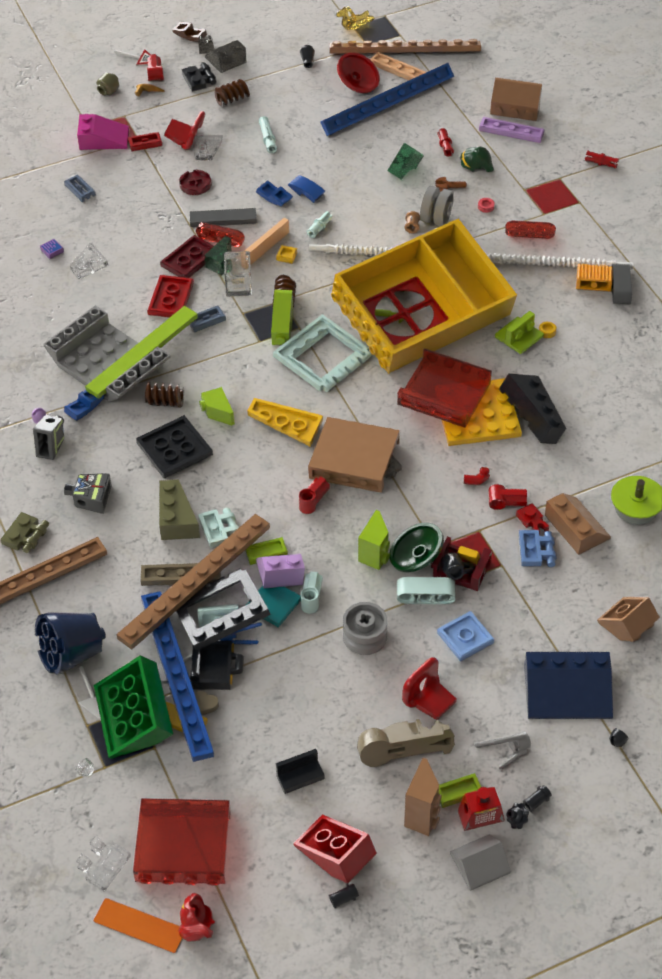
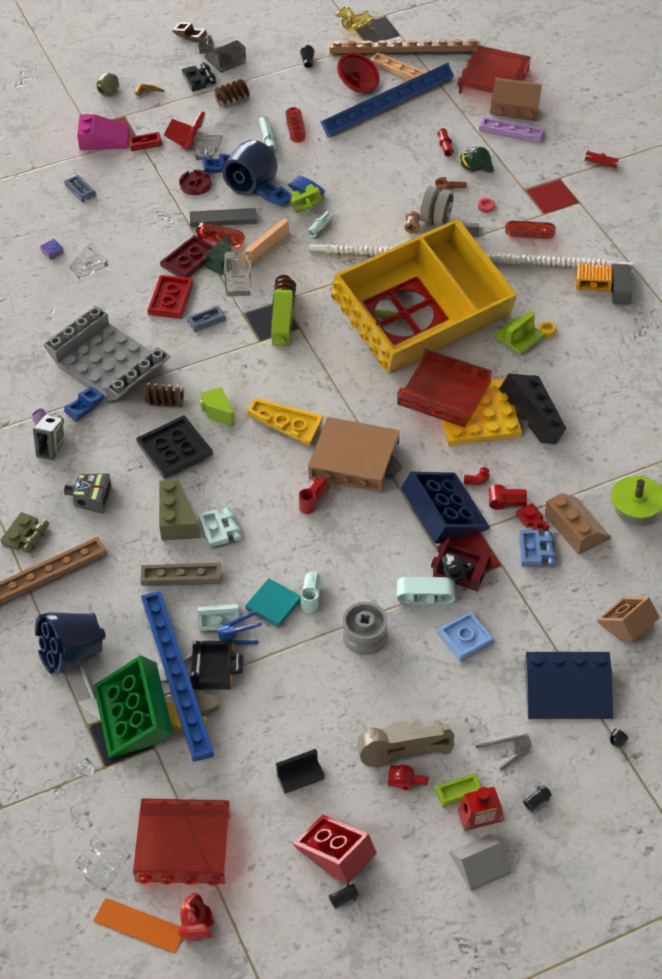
lime tile [85,306,198,399] -> none
piece [114,49,151,66] -> none
medium nougat plate [116,514,270,650] -> none
red piece [147,54,164,81] -> none
hinge [176,568,271,651] -> none
lime tile [245,537,288,565] -> none
lavender slope [256,554,305,588] -> none
light aqua hinge [273,314,372,392] -> none
yellow tile [276,245,298,264] -> none
lime slope [358,510,390,570] -> none
clear green arch [387,143,424,180] -> none
dark green dish [389,523,444,572] -> none
red piece [402,657,457,720] -> none
medium nougat slope [404,758,442,836] -> none
yellow tile [457,546,480,565] -> none
black plant [506,803,529,829] -> none
none -> blue slope [202,154,230,173]
none -> dark blue piece [222,140,278,195]
none -> clear red plate [285,107,306,142]
none -> lime hips [291,184,323,212]
none -> red piece [388,764,429,791]
none -> dark blue slope [400,471,490,544]
none -> clear red panel [457,45,531,94]
none -> dark grey slope [462,222,479,237]

